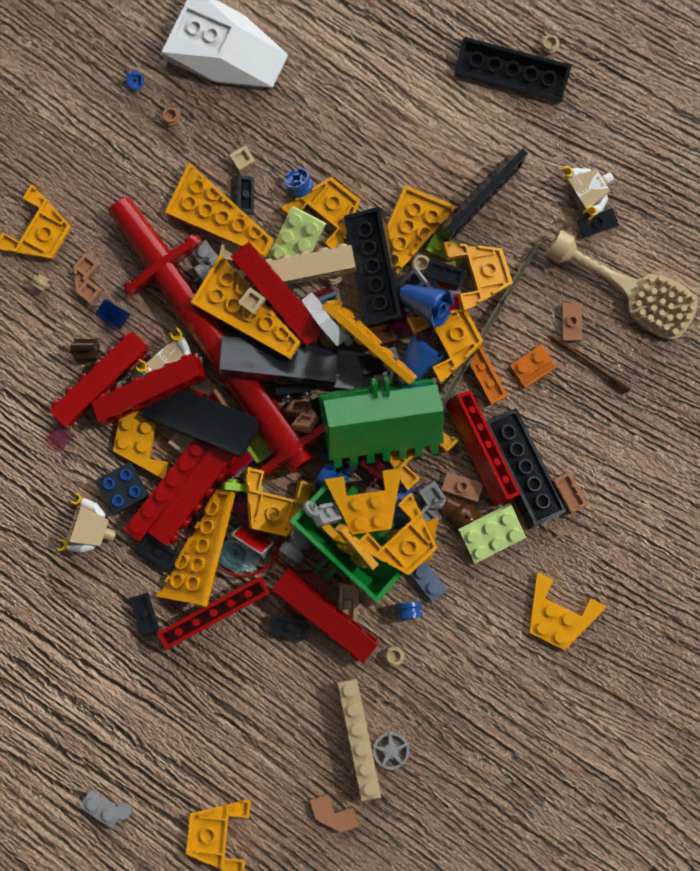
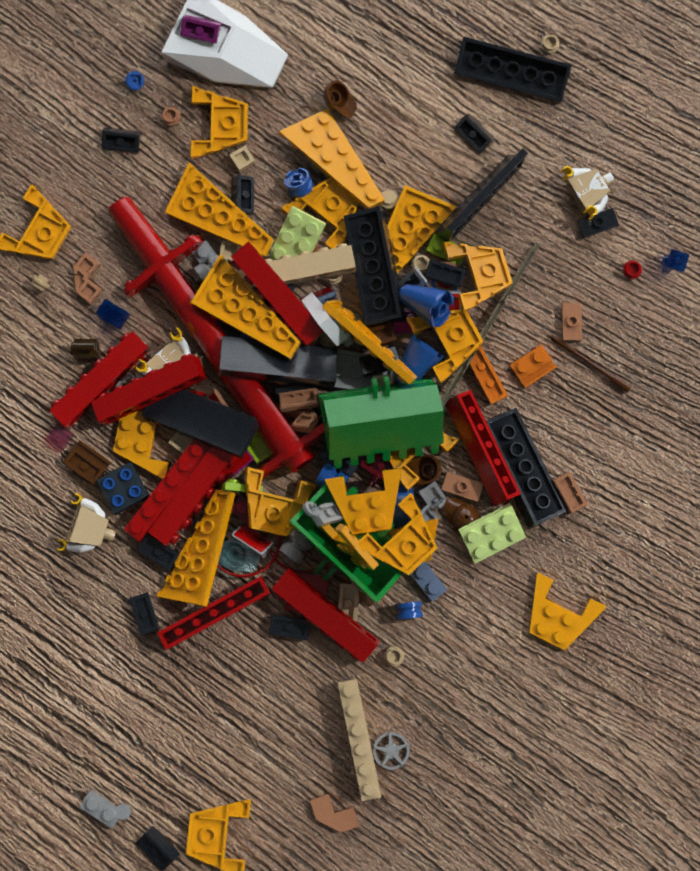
tan plate [238,287,266,315] -> none
tan piece [546,229,698,340] -> none
none -> reddish brown plate [63,440,111,485]
none -> black slope [101,127,141,153]
none -> black slope [136,826,180,871]
none -> magenta slope [180,15,222,44]
none -> light orange wing [191,86,248,159]
none -> light orange wing [279,109,385,210]
none -> nougat plate [279,387,319,412]
none -> reddish brown cap [323,80,357,119]
none -> tan plate [380,190,398,209]
none -> reddish brown cap [406,455,442,485]
none -> black slope [454,114,495,154]
none -> red plate [623,260,642,279]
none -> clear blue bracket [660,249,689,274]

